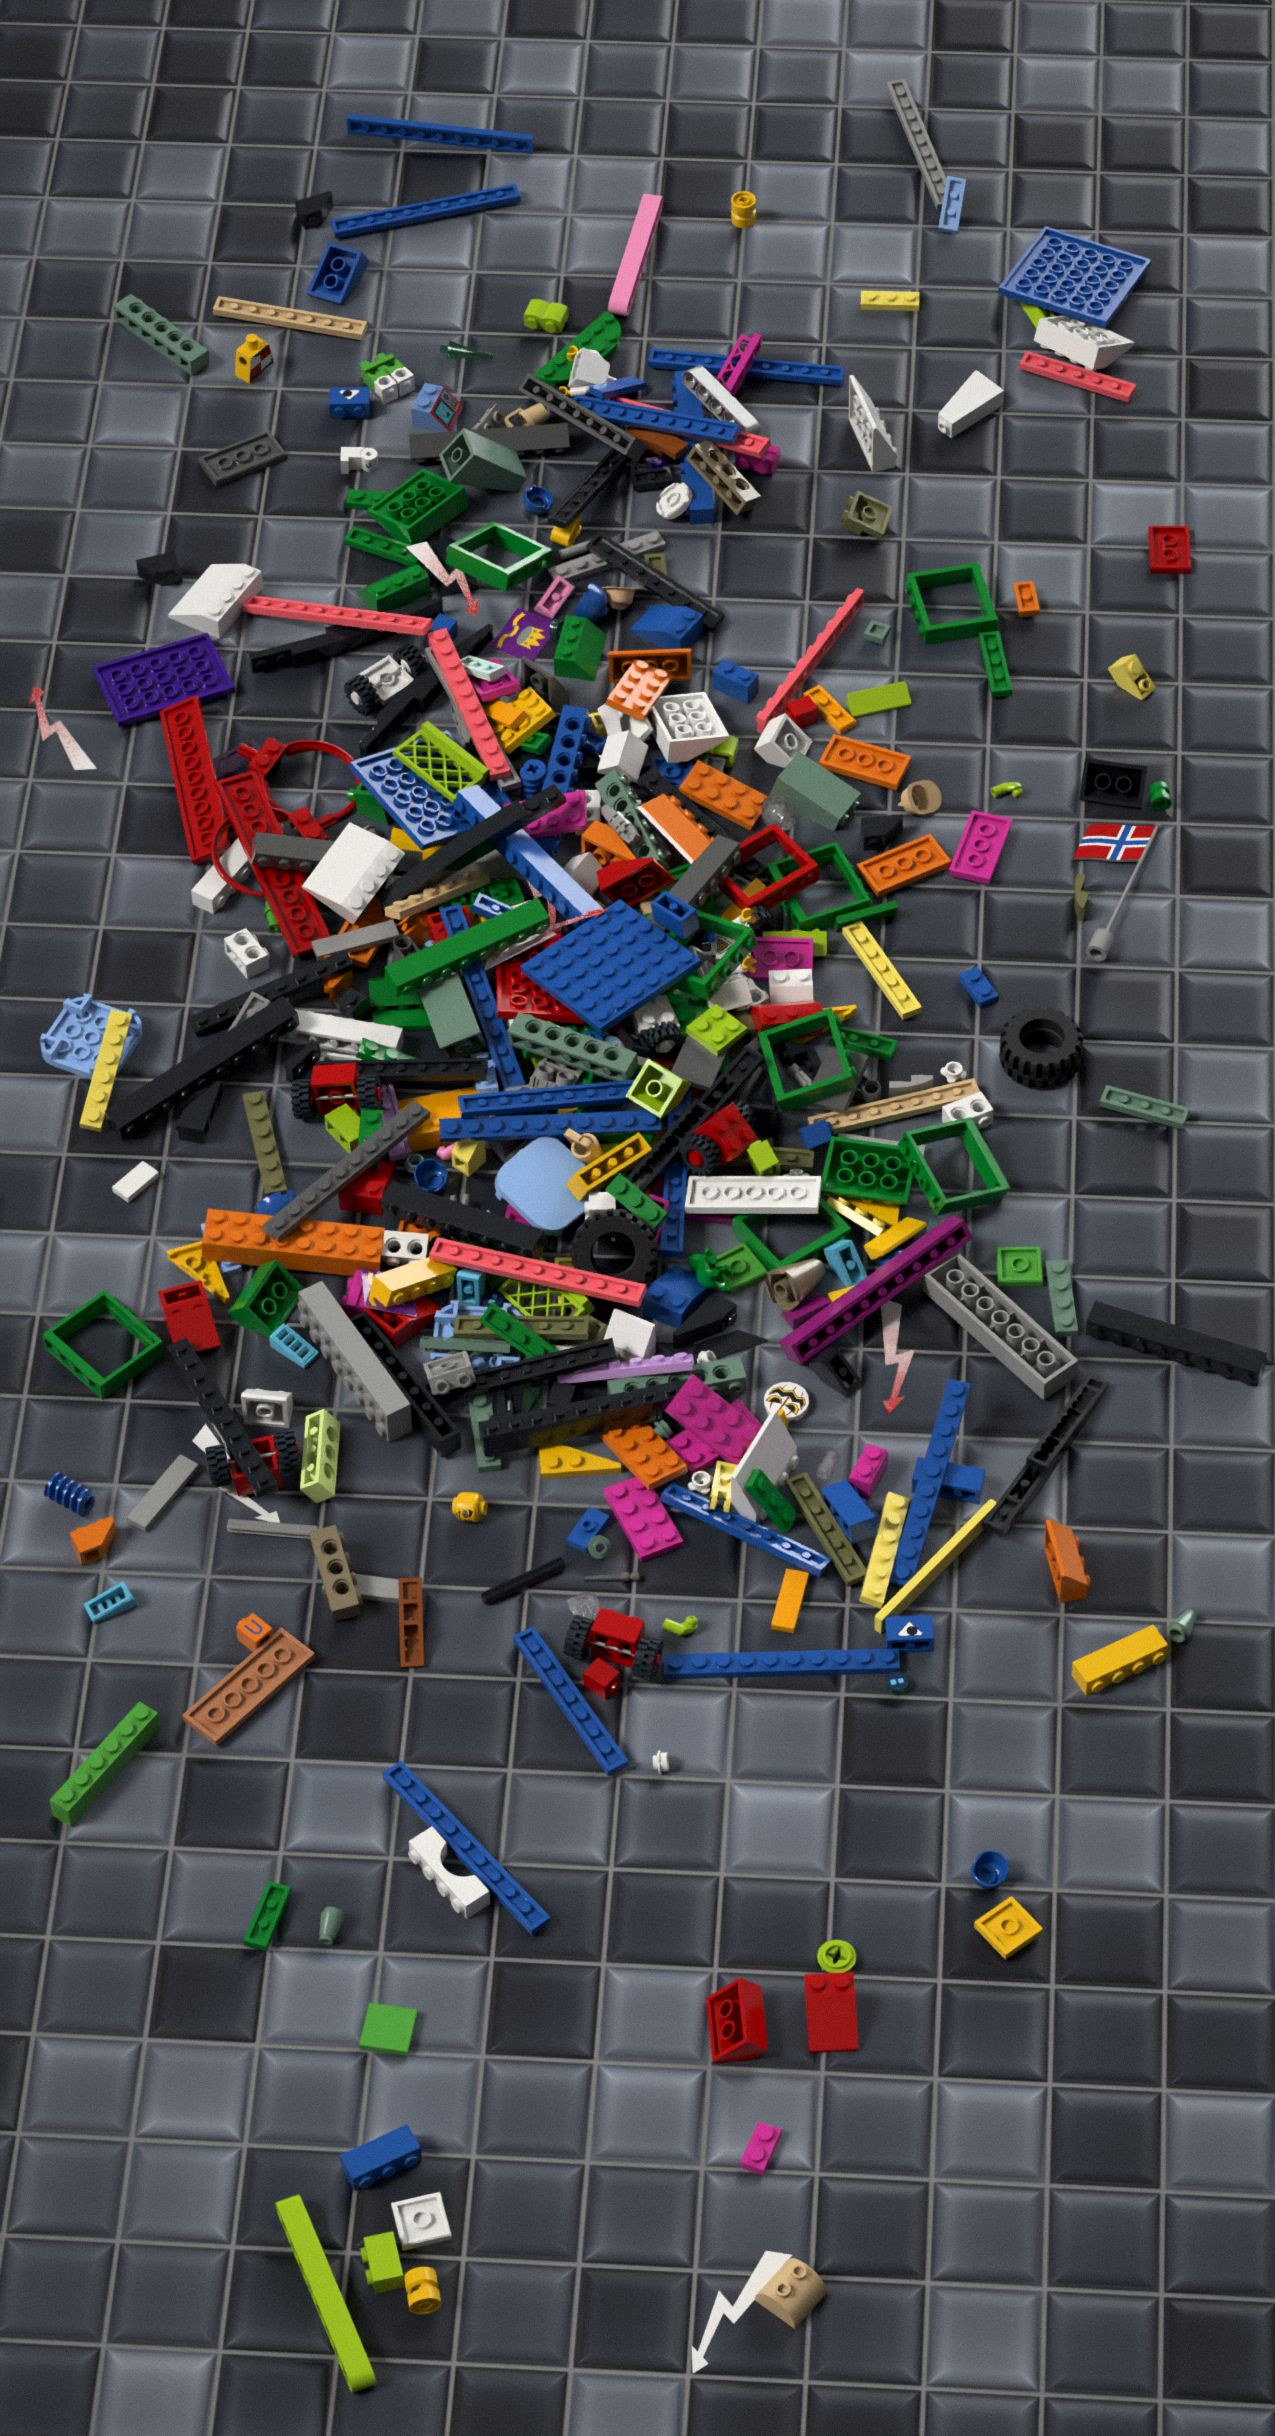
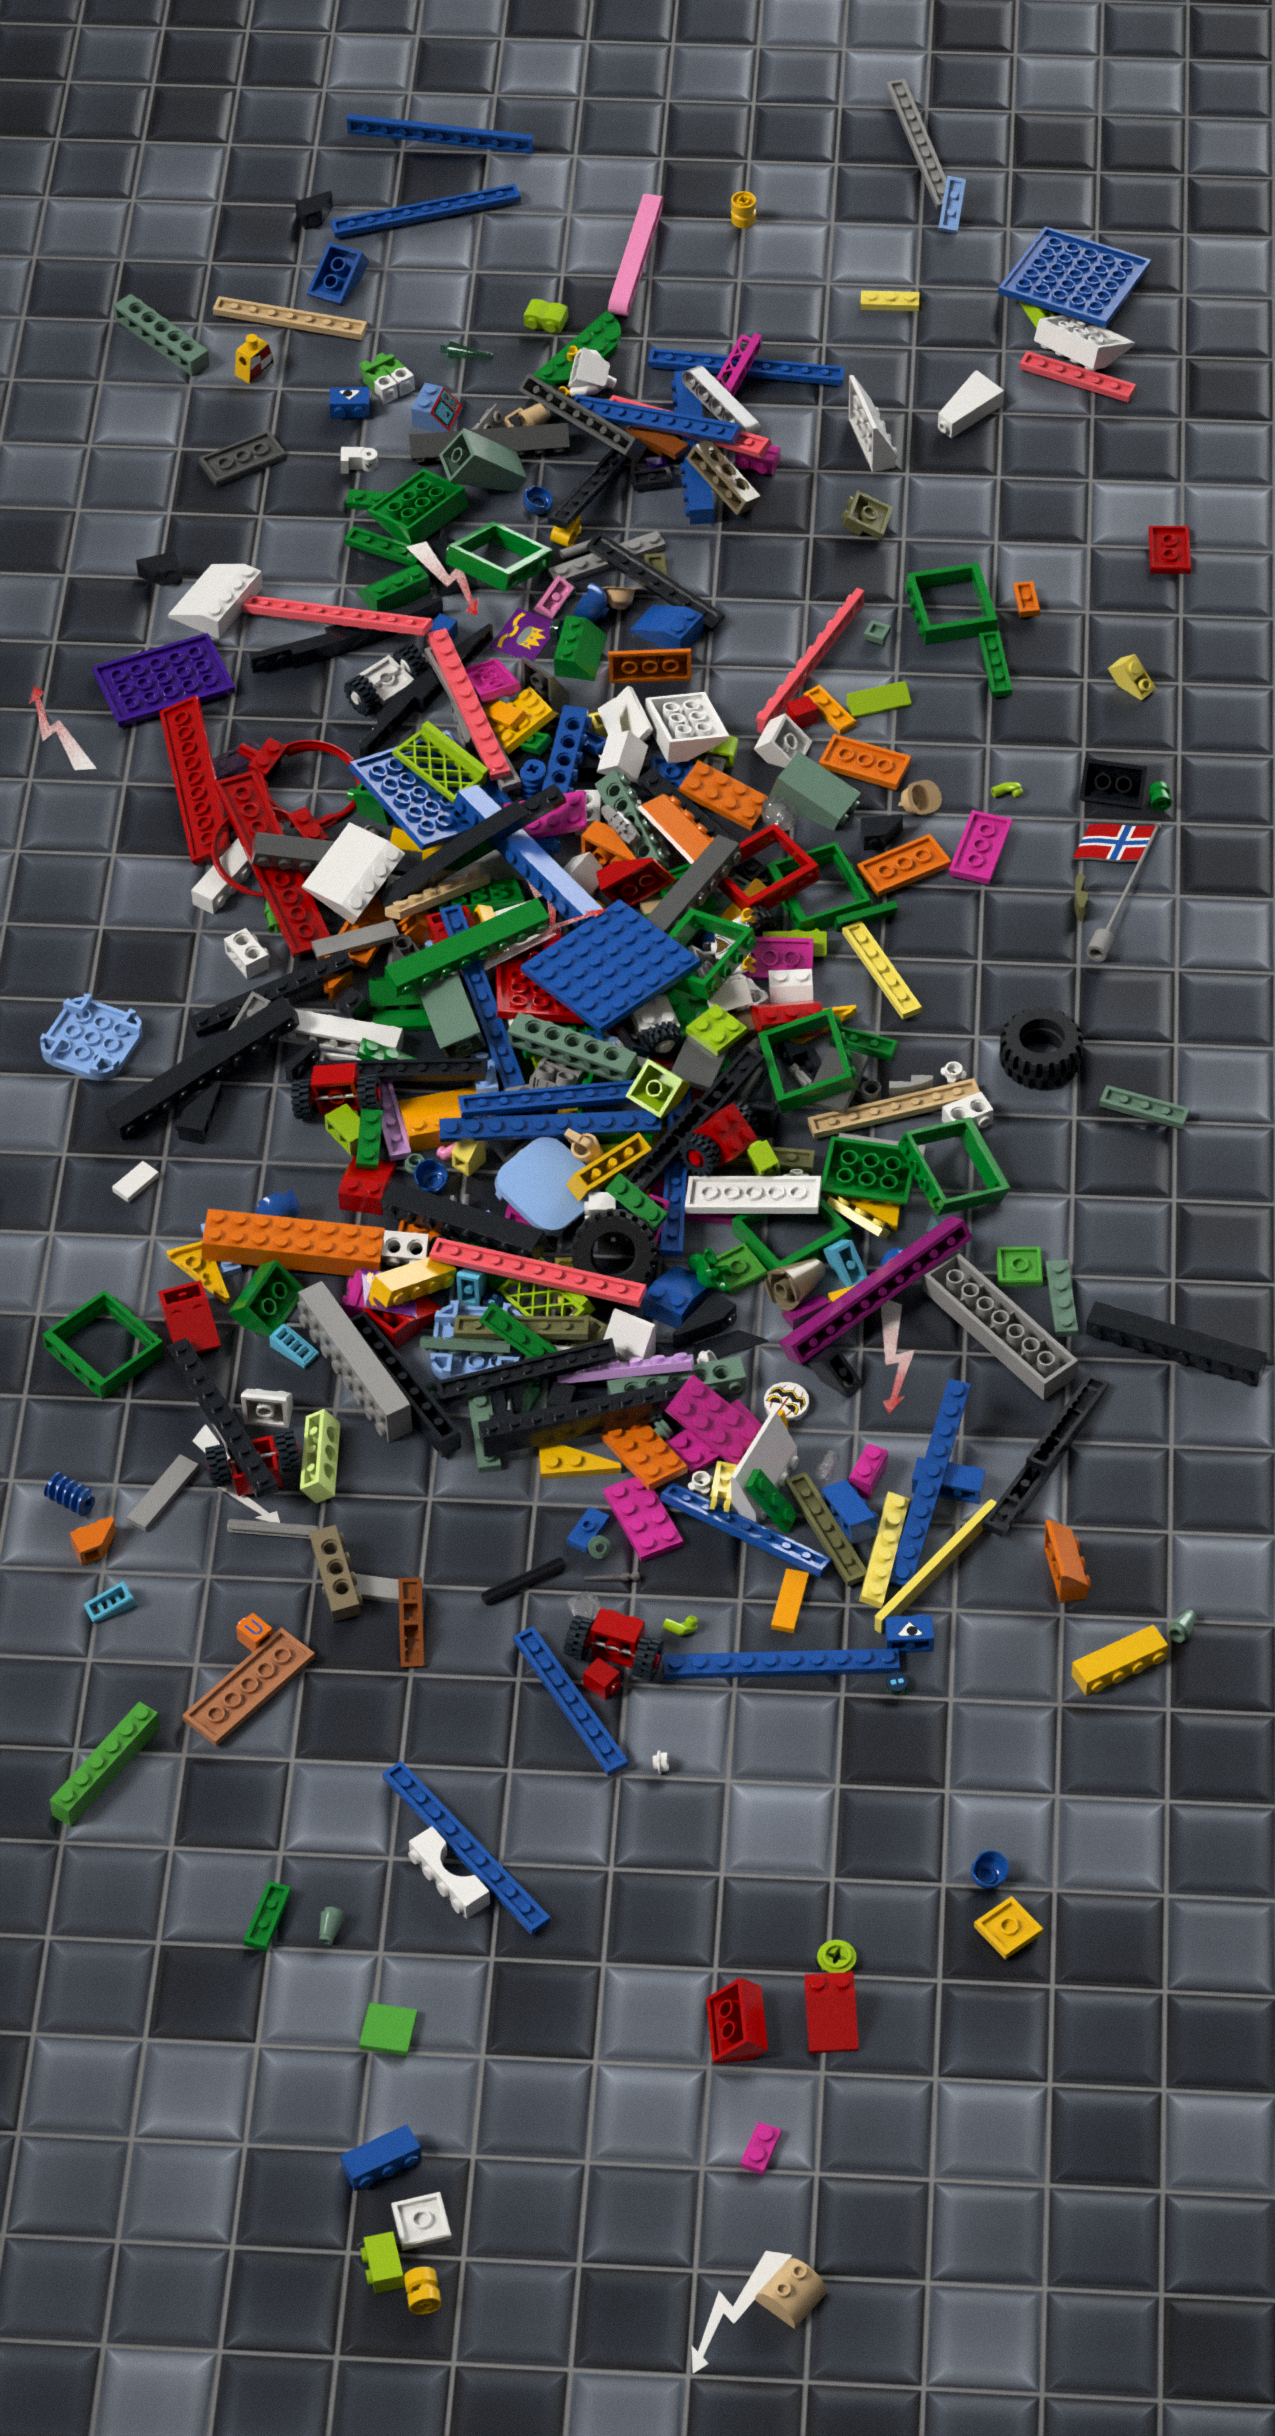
light yellow plate [80,1009,132,1132] -> none
olive plate [242,1090,287,1197] -> none
dark grey plate [262,1101,430,1242] -> none
lime beam [275,2194,377,2393] -> none
light grey plate [423,1351,476,1395] -> none
yellow head [452,1492,488,1522] -> none
light aqua plate [460,655,507,682] -> none
blue plate [471,893,513,919] -> none
blue tile [589,376,646,400] -> none
plate [605,659,673,722] -> none
blue brick [651,891,699,940] -> none
white tile [656,482,692,520] -> none
blue brick [713,659,759,704] -> none
blue brick [798,1119,834,1149] -> none
yellow slope [864,1217,928,1260] -> none
blue plate [958,967,999,1008] -> none

